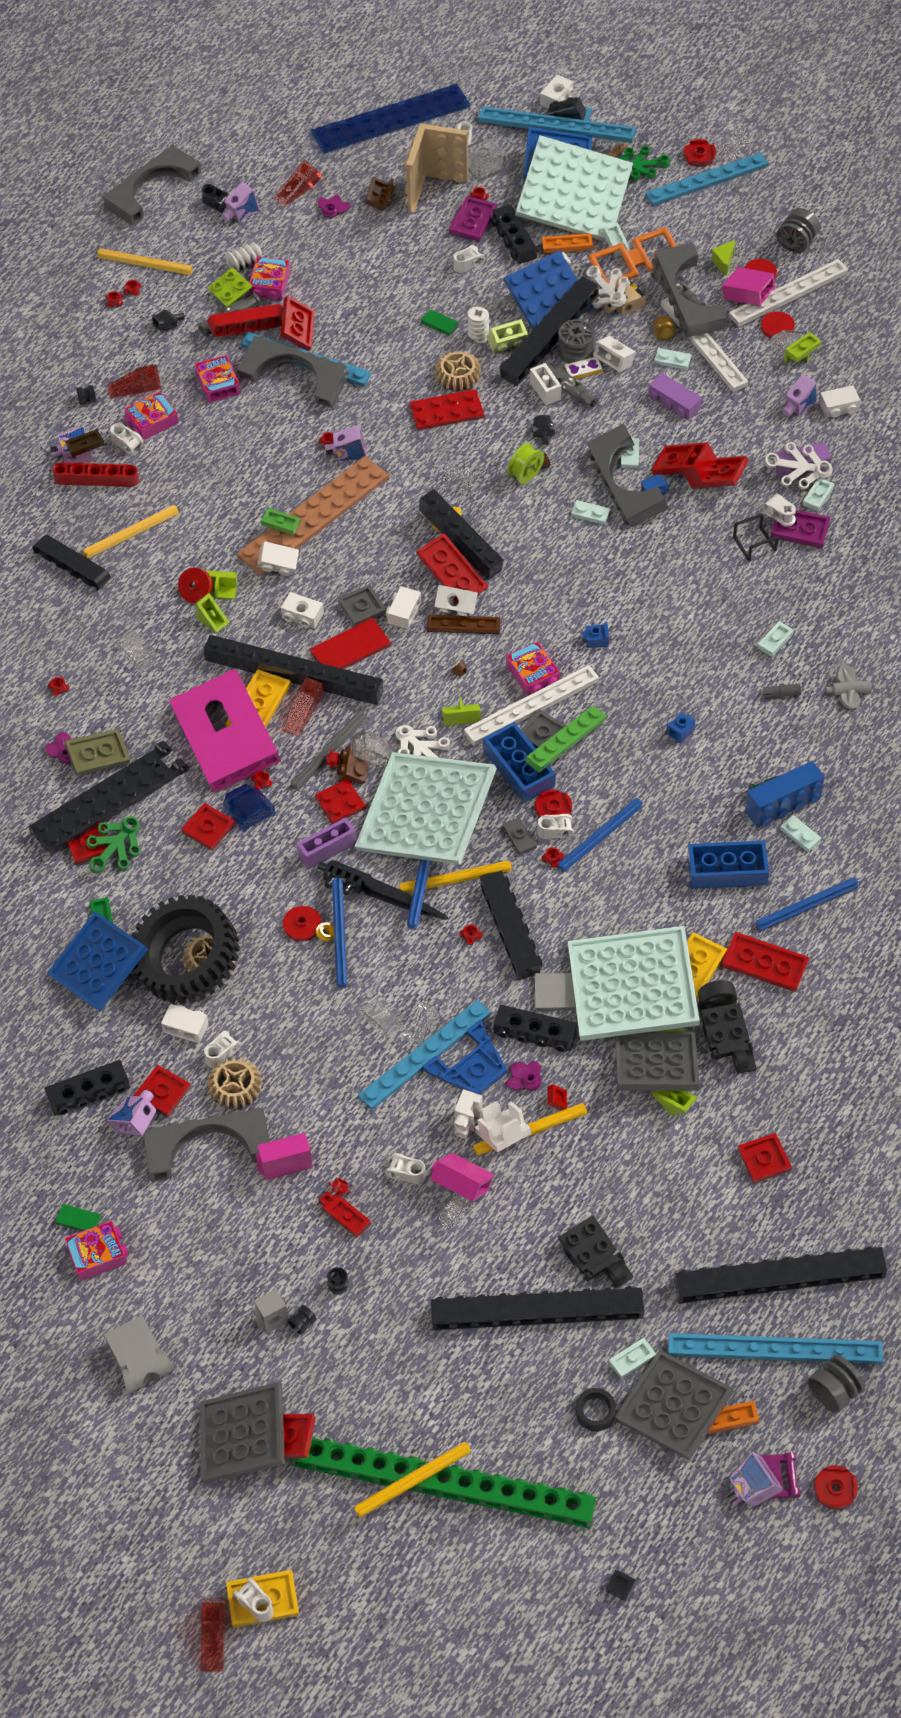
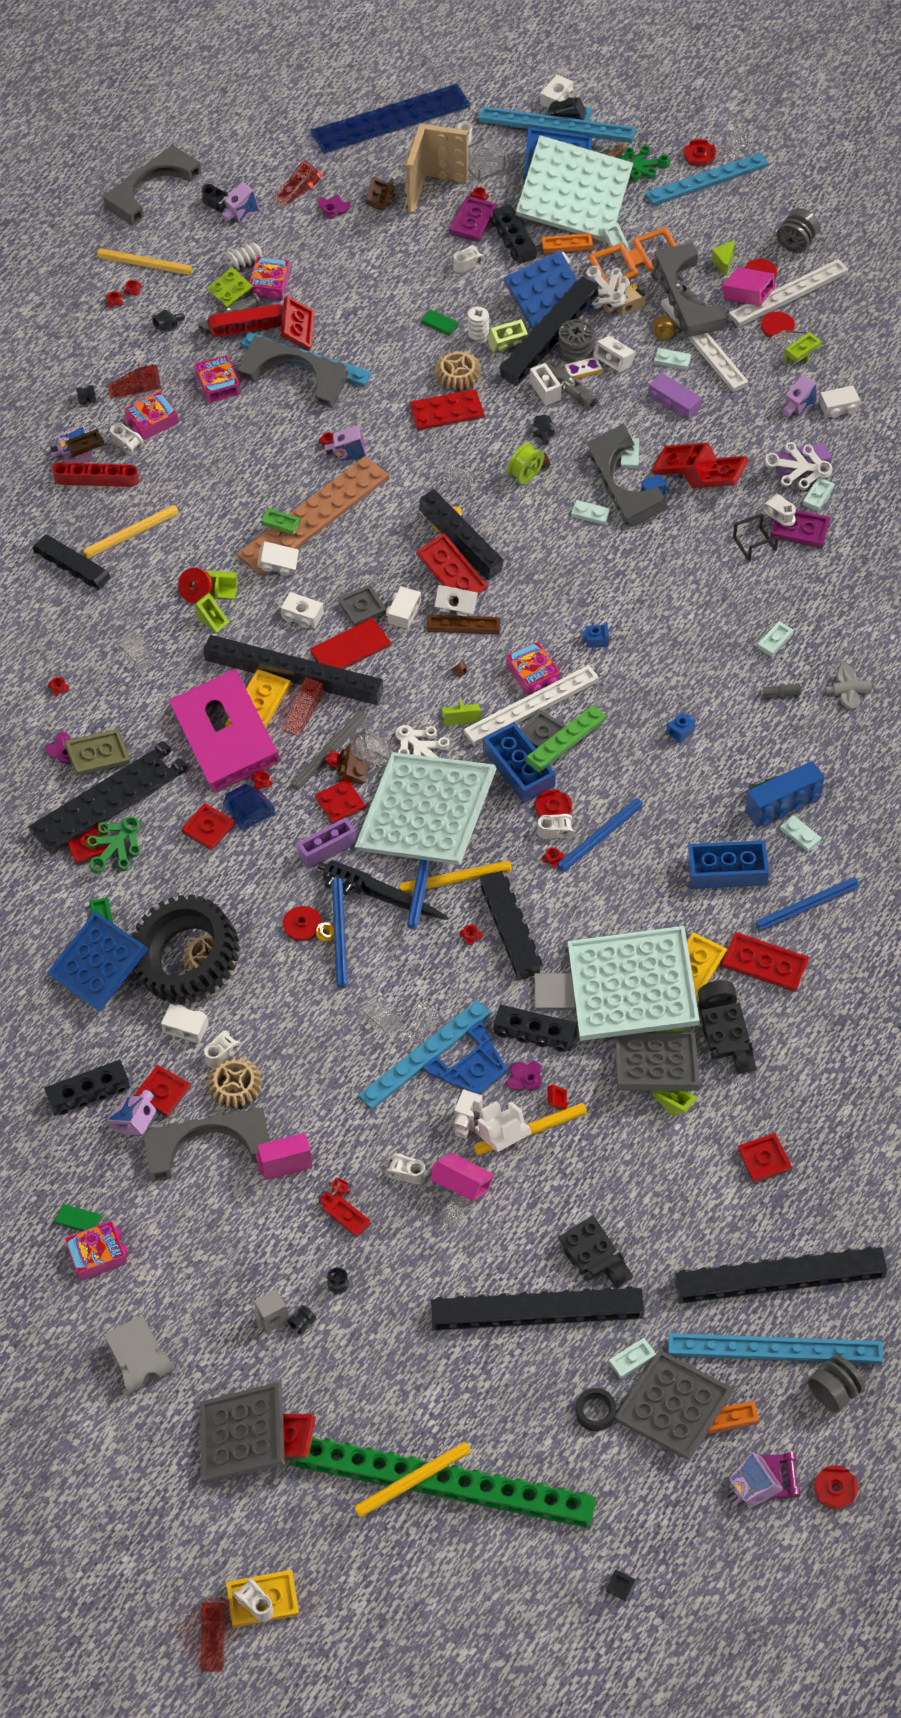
dark grey plate [502,817,537,855] -> none

